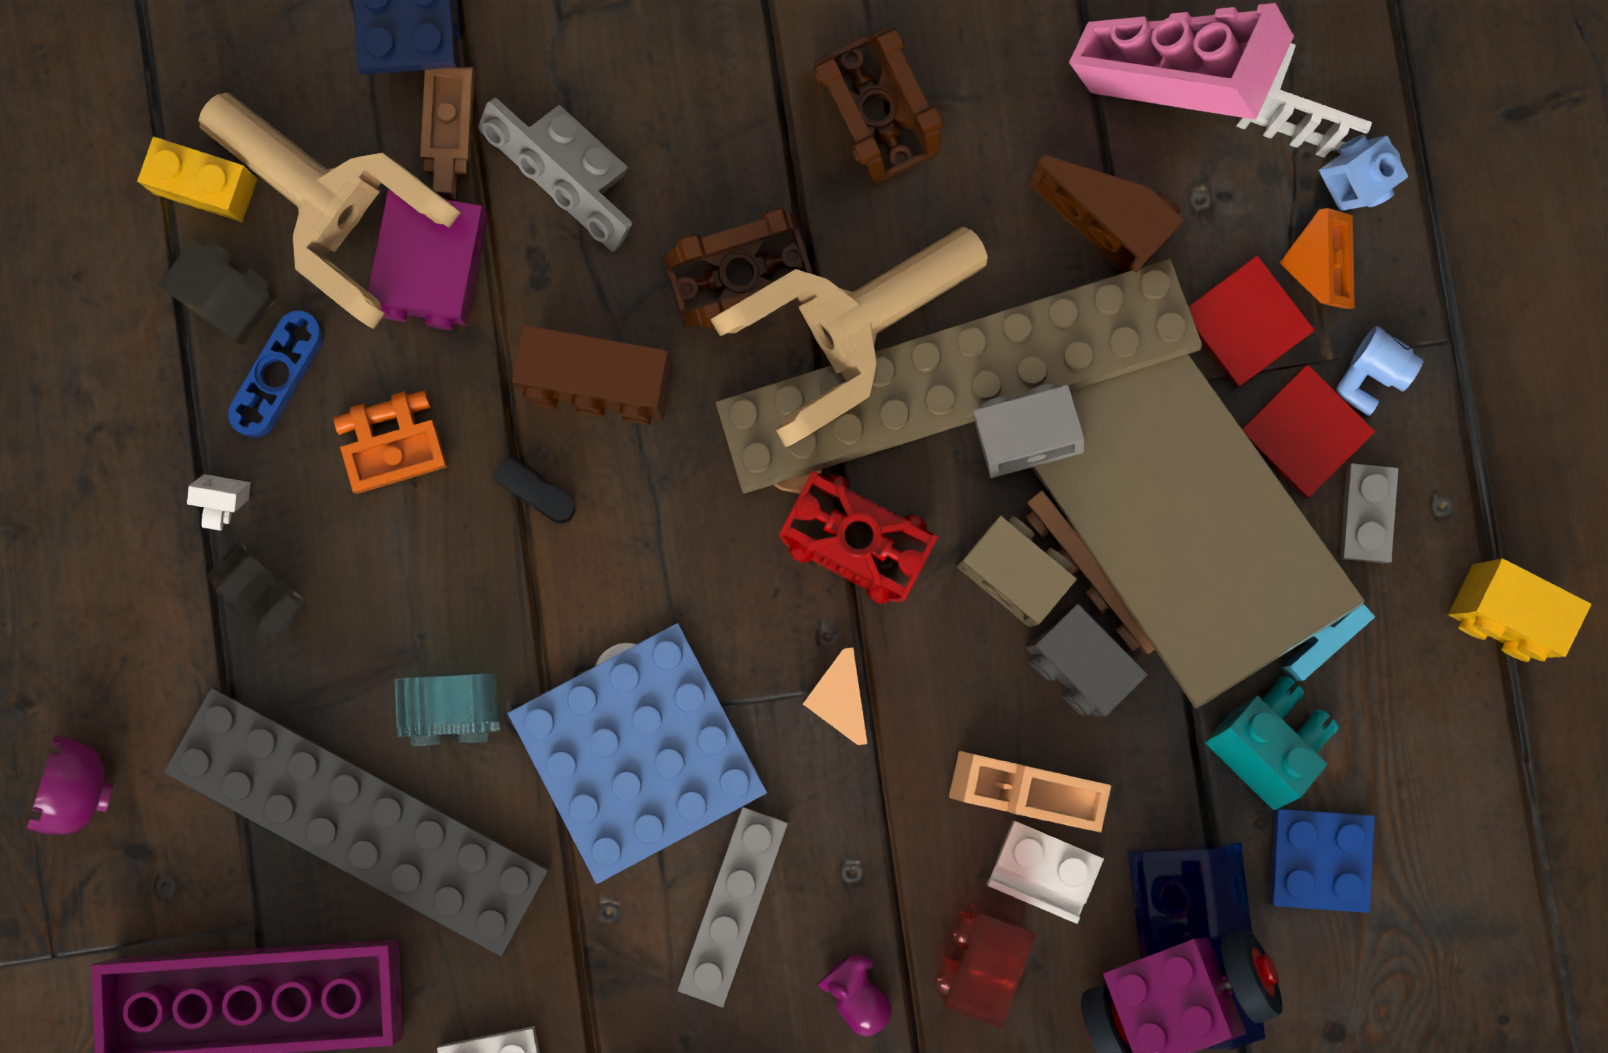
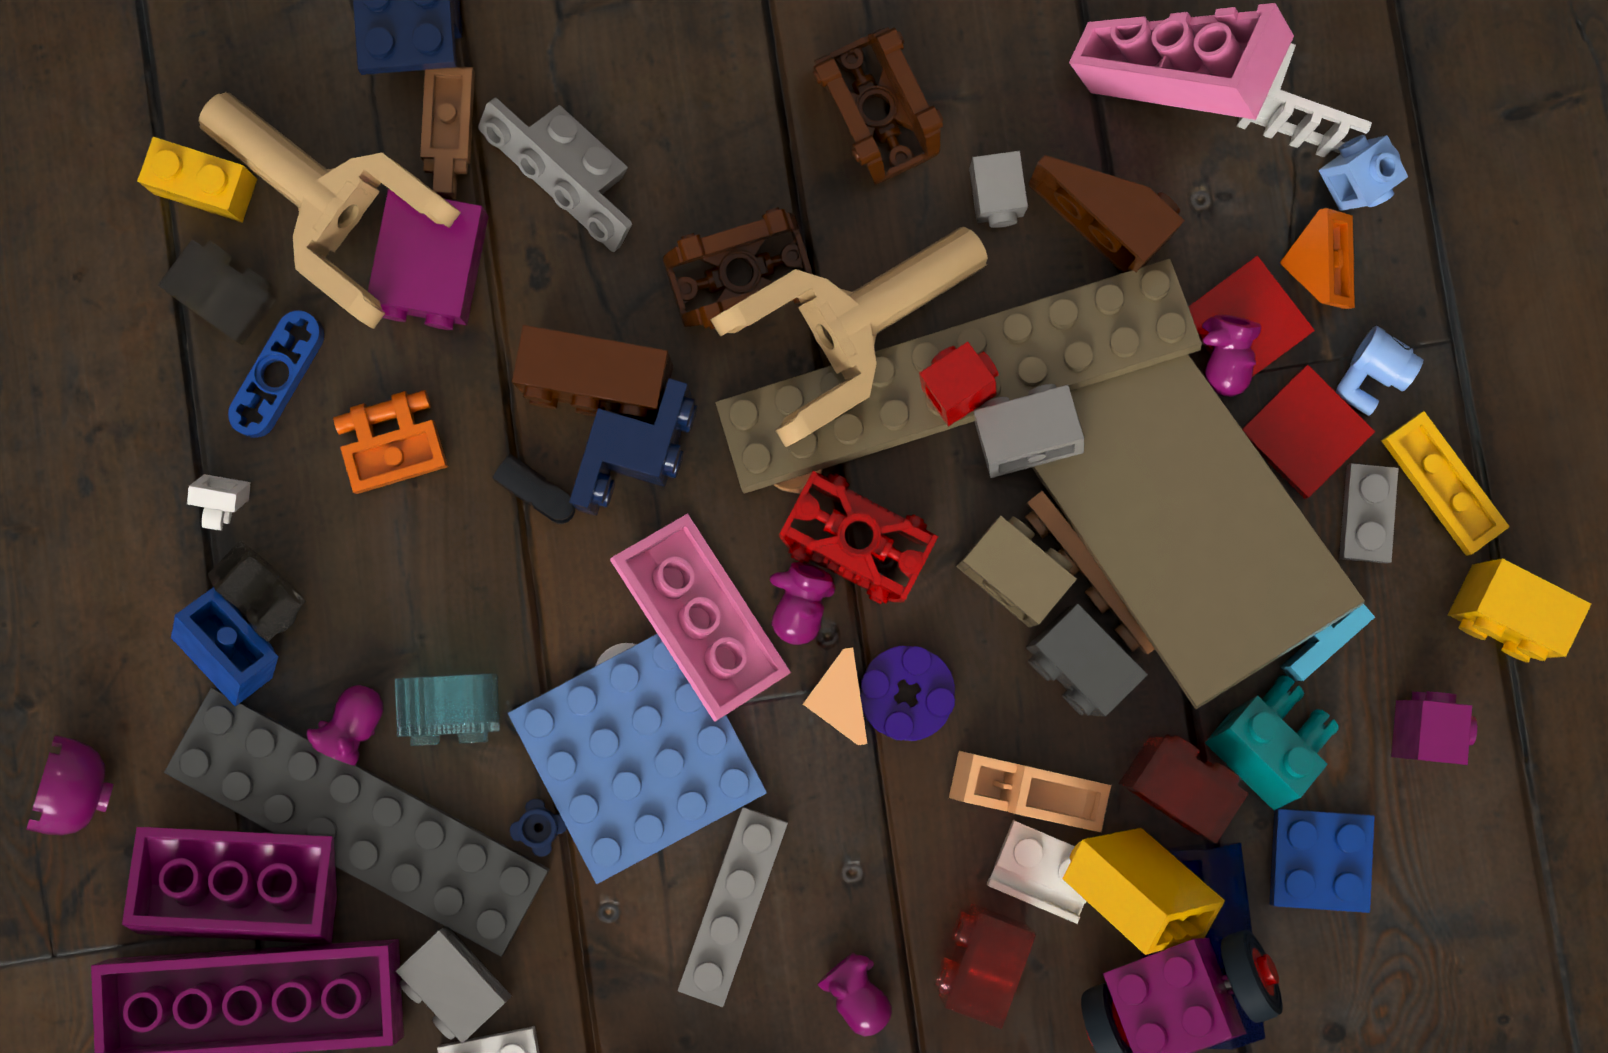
none -> magenta slope [122,827,337,944]
none -> blue brick [171,587,279,707]
none -> magenta animal [307,685,383,766]
none -> light grey brick [396,926,512,1043]
none -> dark blue plate [510,799,567,857]
none -> dark blue bracket [569,378,698,516]
none -> bright pink slope [610,513,791,722]
none -> magenta animal [769,562,836,645]
none -> dark purple plate [860,646,955,741]
none -> red brick [919,342,999,427]
none -> light grey brick [969,151,1028,228]
none -> yellow brick [1062,828,1225,955]
none -> clear red brick [1119,734,1249,844]
none -> magenta animal [1202,315,1261,397]
none -> yellow plate [1381,411,1510,556]
none -> magenta brick [1391,691,1477,765]

